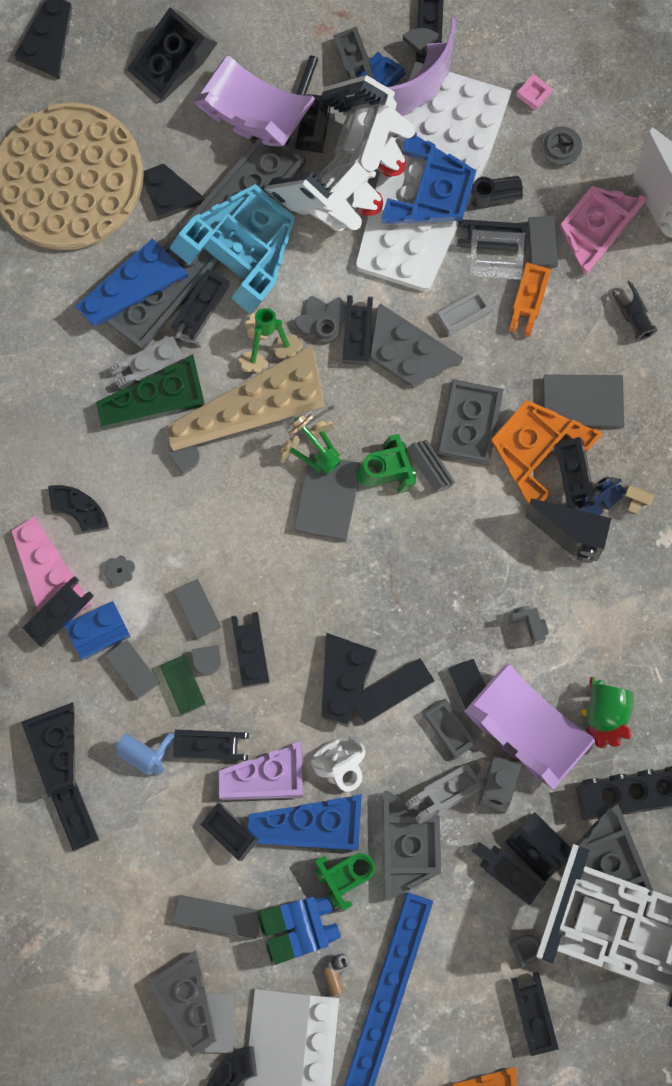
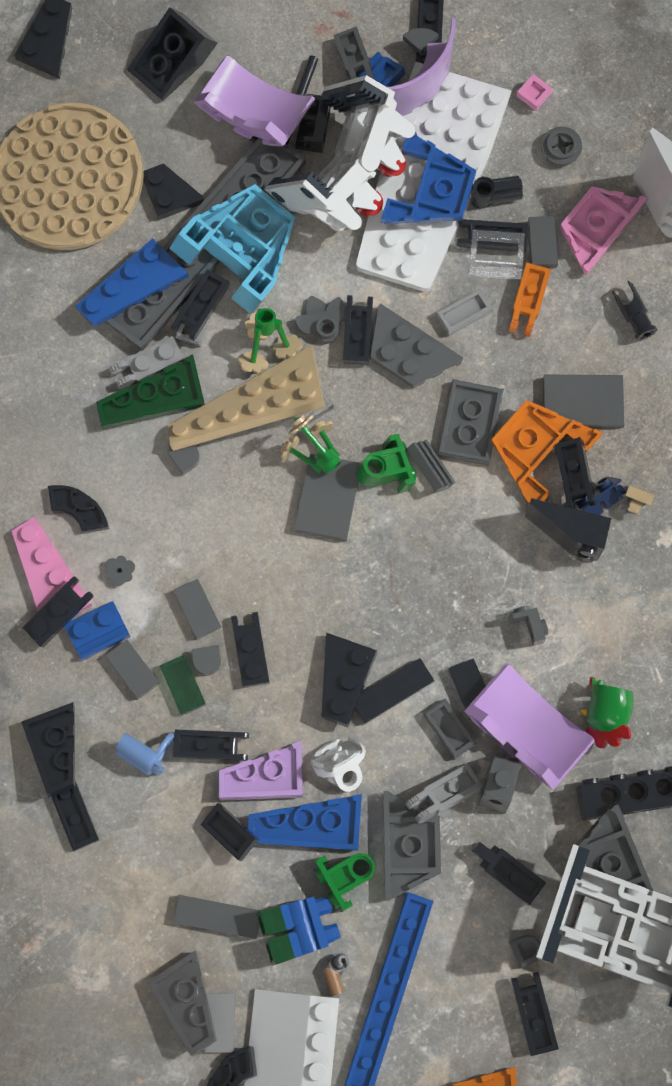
black panel [505,812,572,882] -> none

